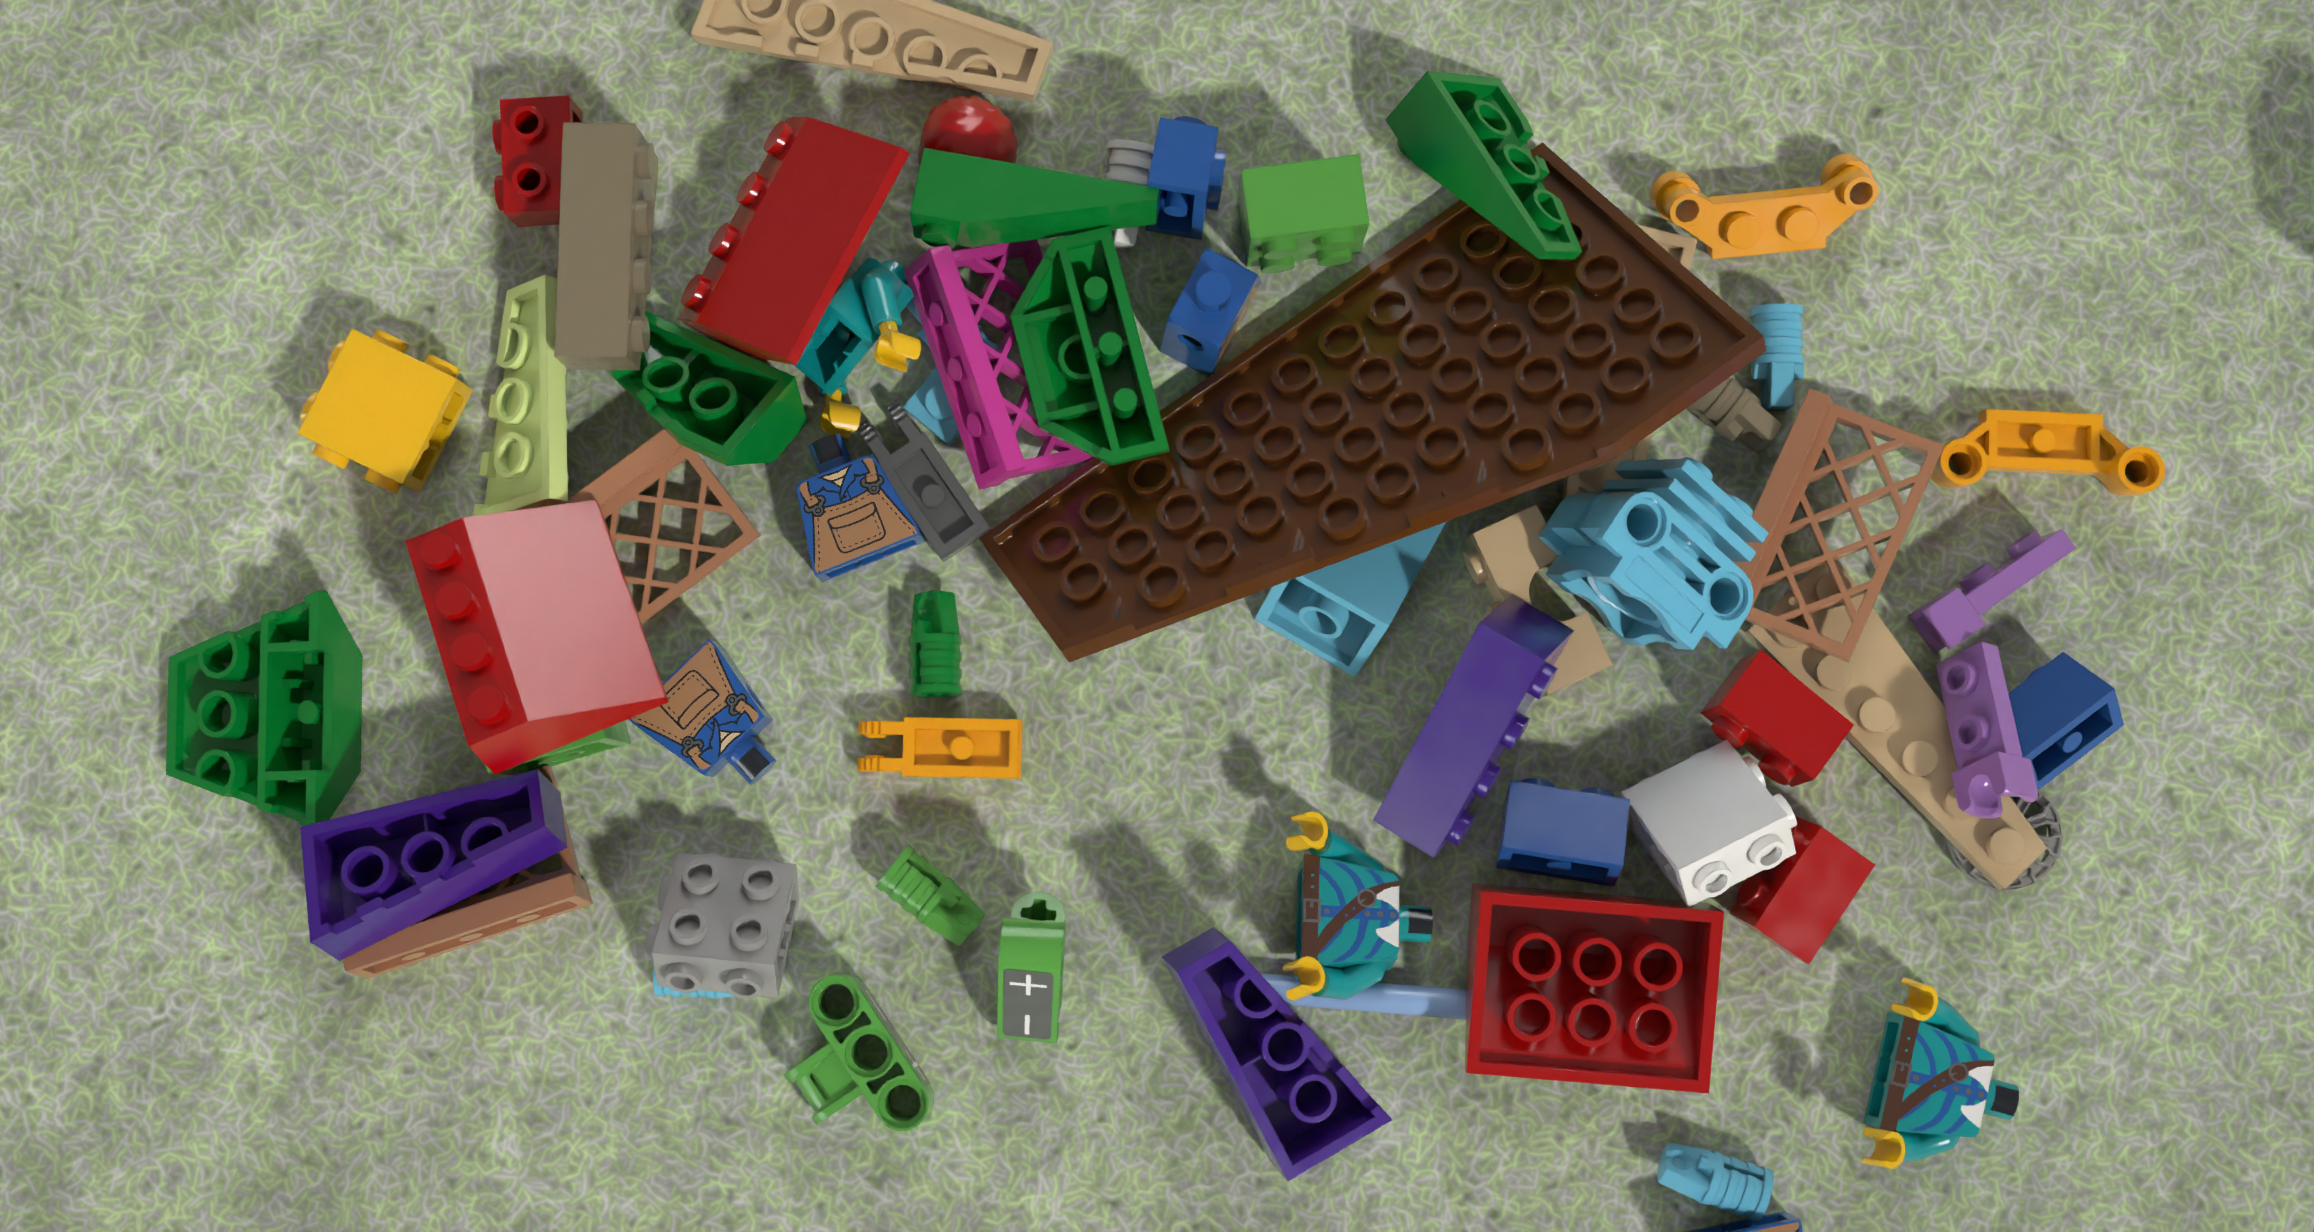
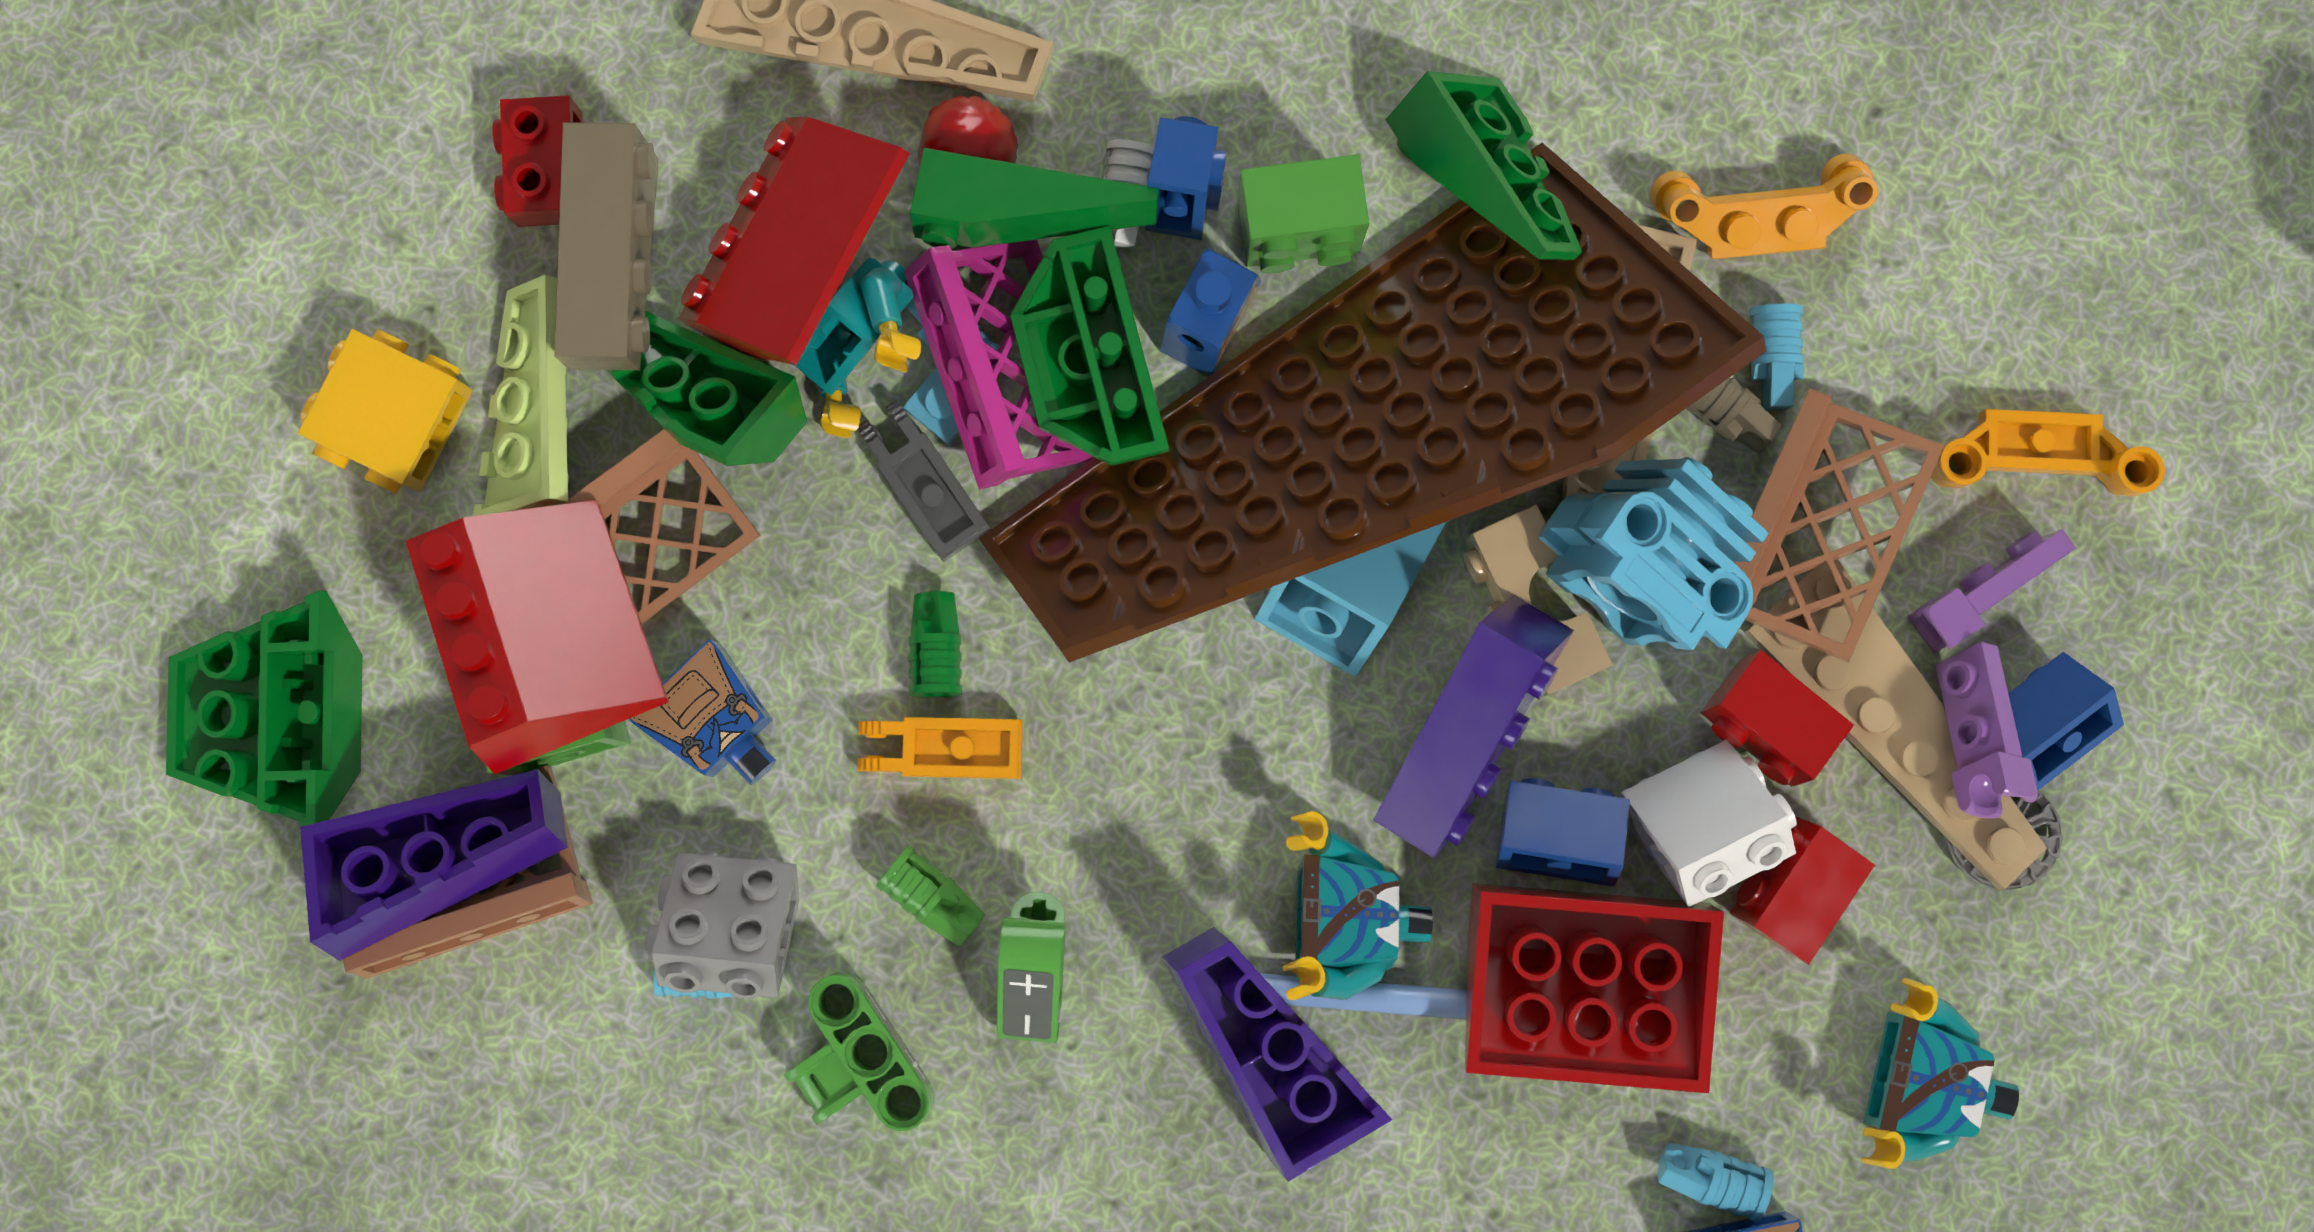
torso [796,434,926,582] -> none

